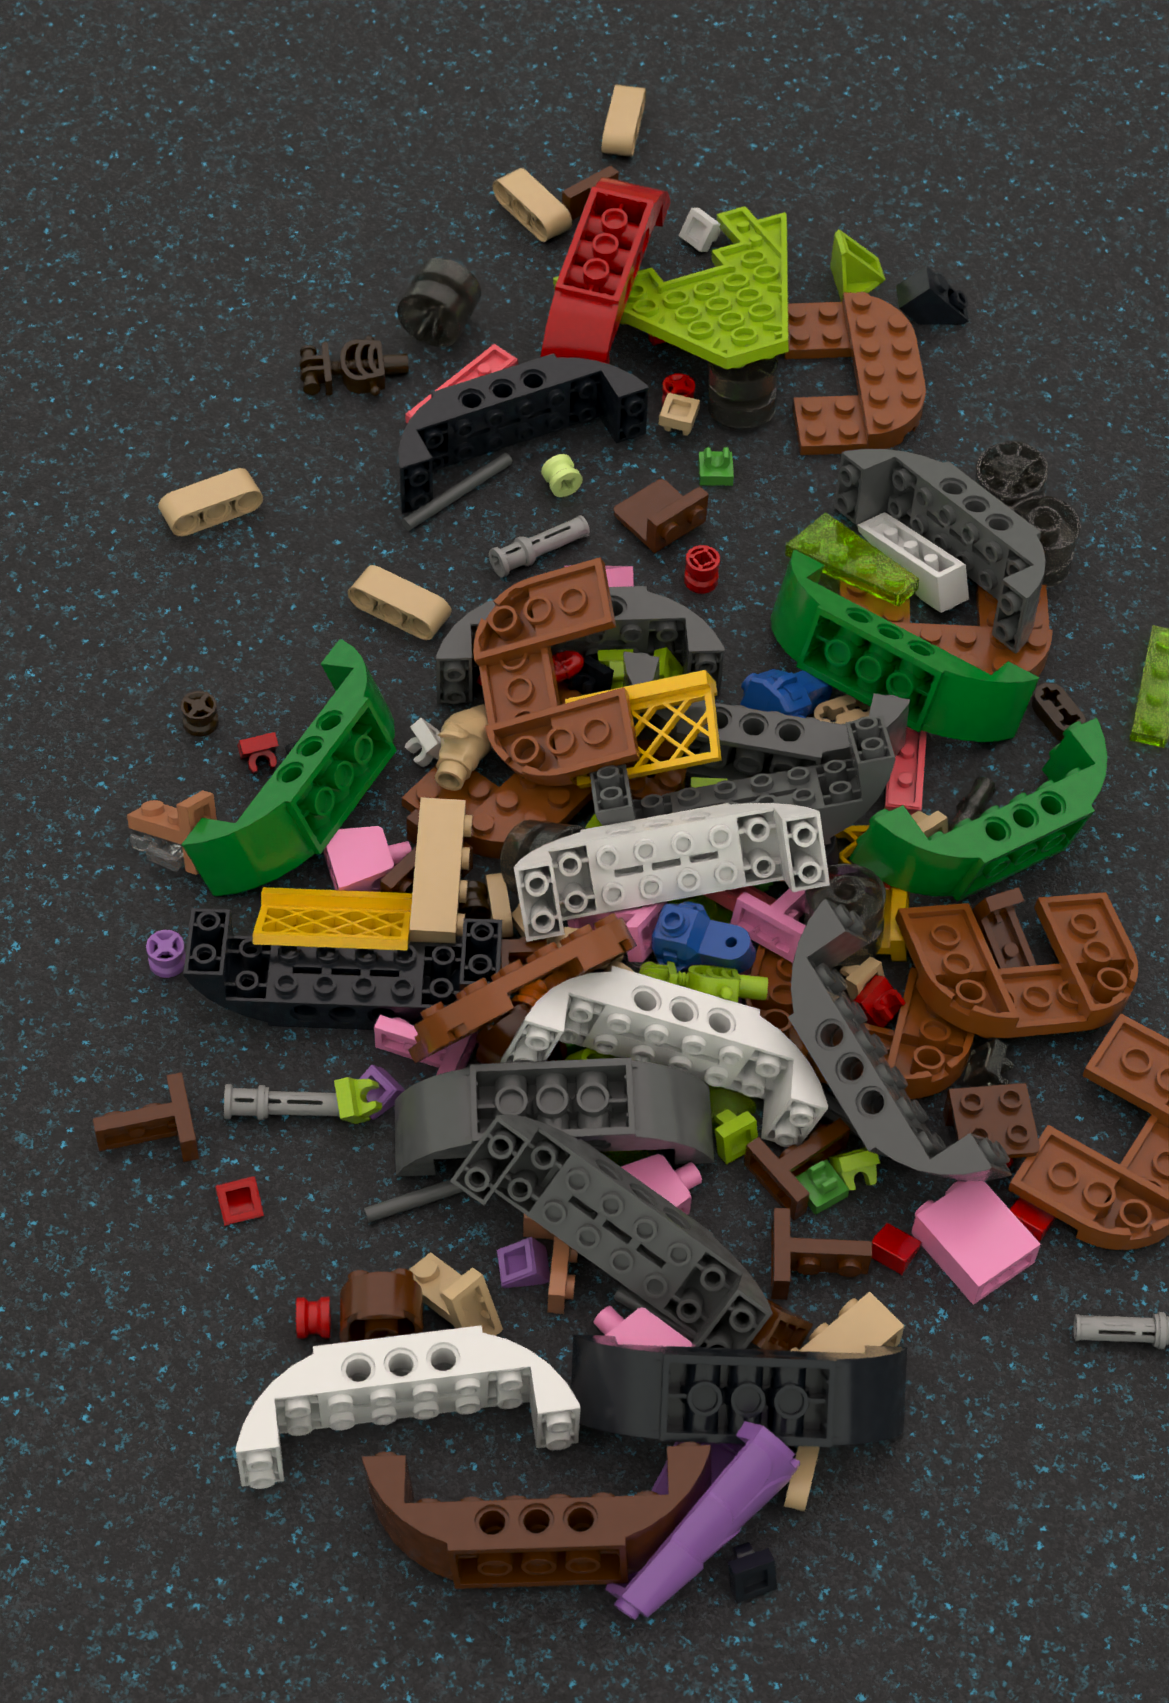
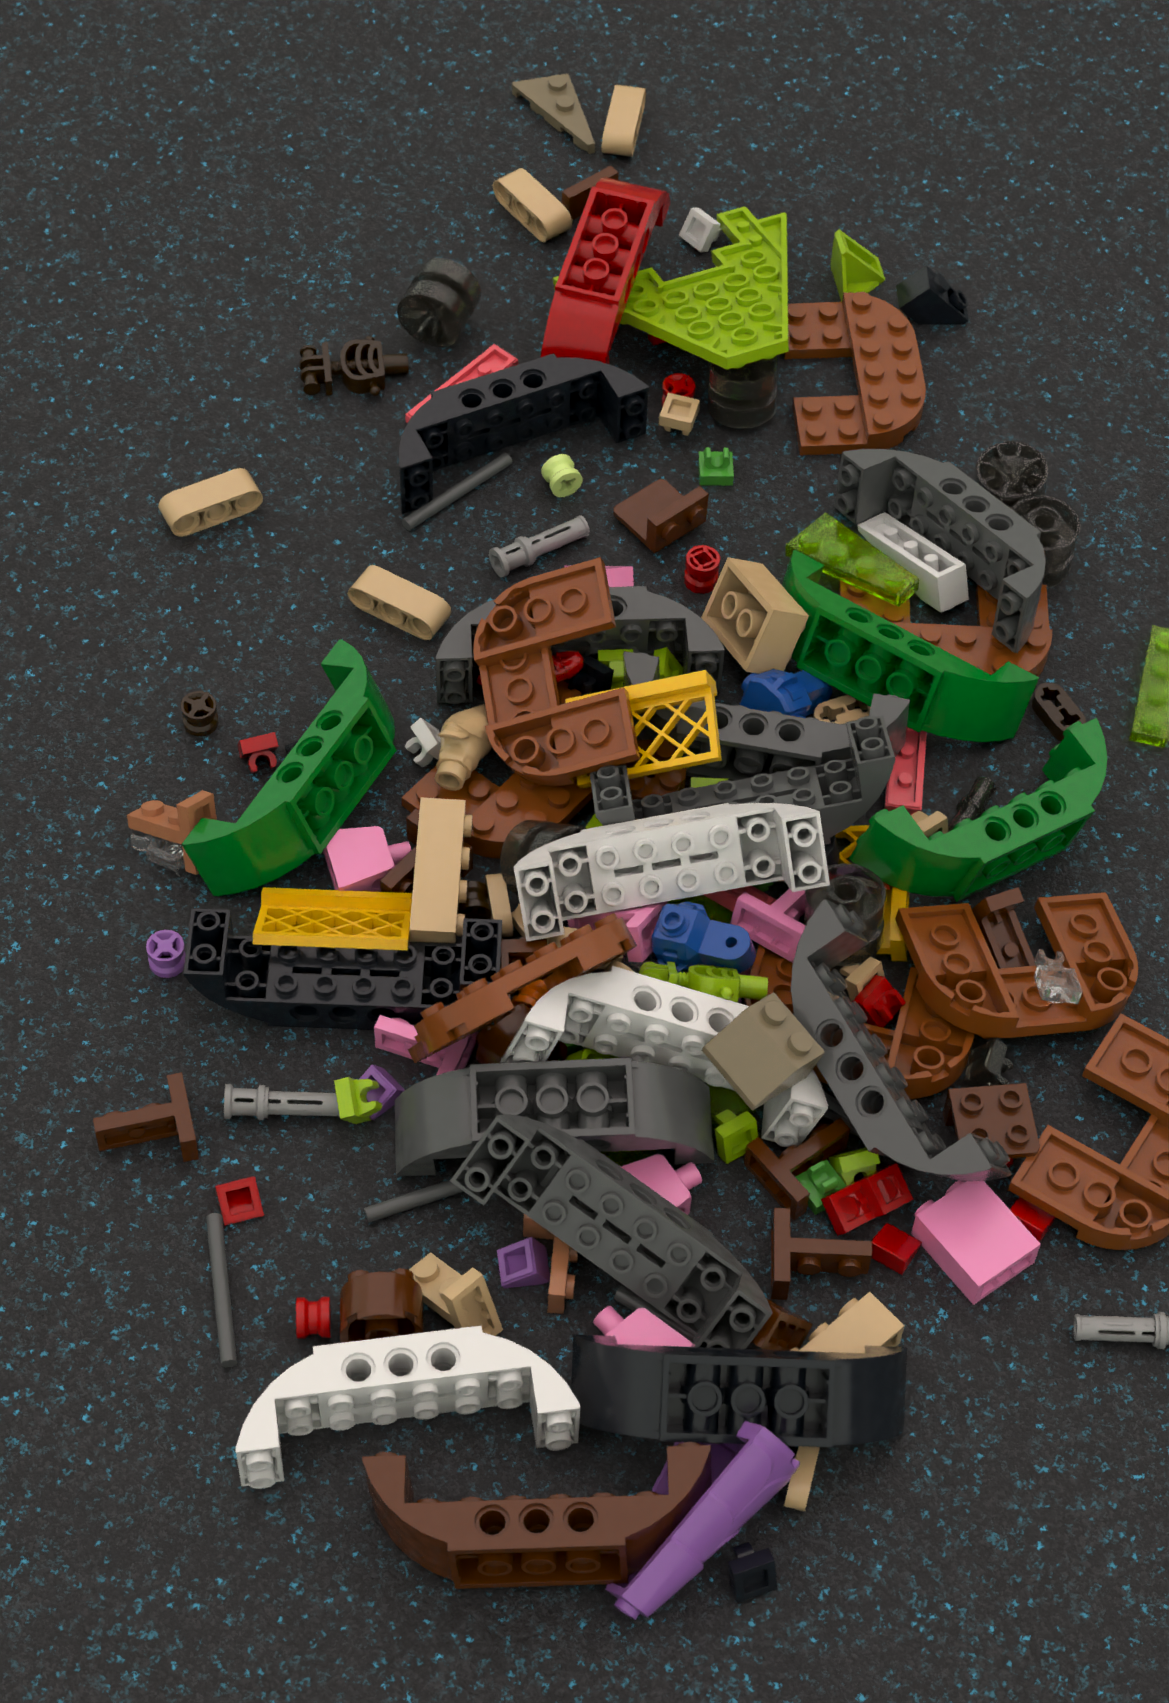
none -> dark grey bar [206,1213,237,1368]
none -> dark tan wing [512,74,595,154]
none -> tan brick [701,557,809,674]
none -> dark tan slope [702,992,825,1111]
none -> red slope [821,1163,913,1236]
none -> clear plate [1034,949,1083,1004]

